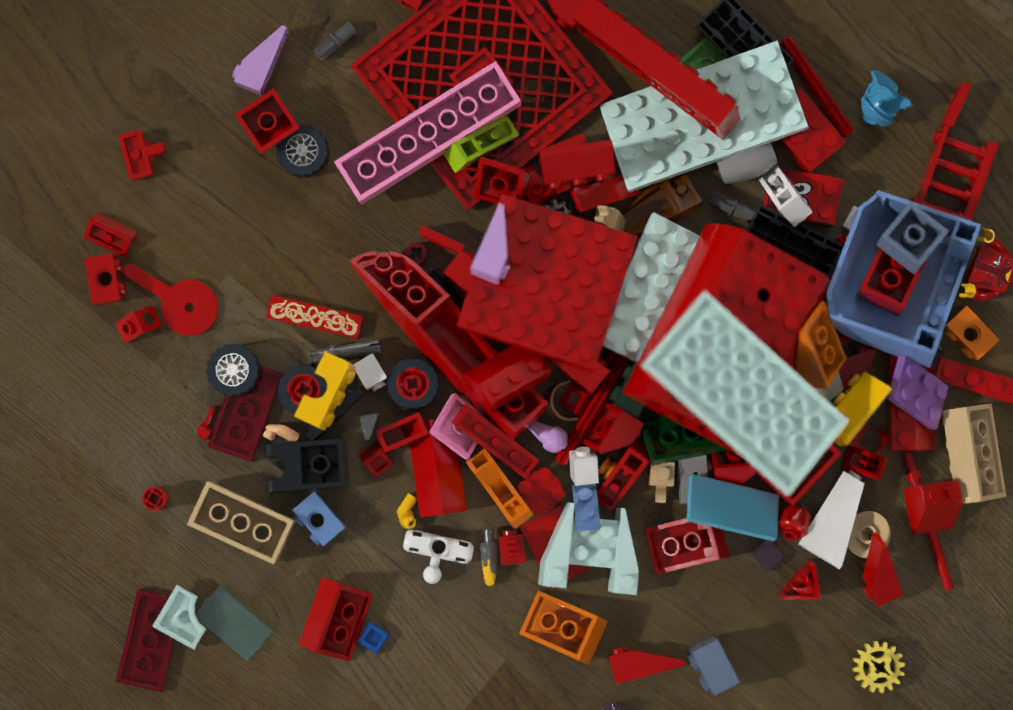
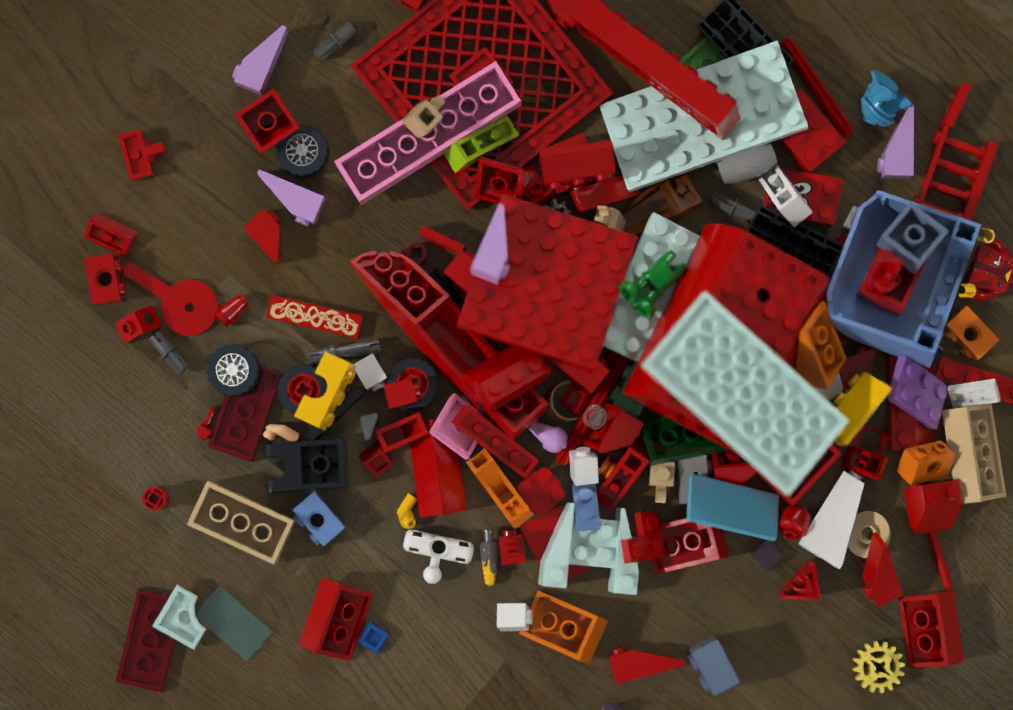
none -> dark grey axle [149,331,189,375]
none -> red cone [214,294,249,328]
none -> red slope [243,209,282,265]
none -> lavender slope [257,170,326,226]
none -> red brick [383,379,421,409]
none -> tan brick [402,95,445,138]
none -> white brick [497,603,533,631]
none -> clear tile [583,405,607,430]
none -> green piece [619,250,687,319]
none -> red plate [621,510,665,564]
none -> red hips [866,250,902,293]
none -> lavender slope [877,106,914,179]
none -> orange brick [897,440,955,486]
none -> red slope [898,590,965,668]
none -> white plate [948,379,1001,409]

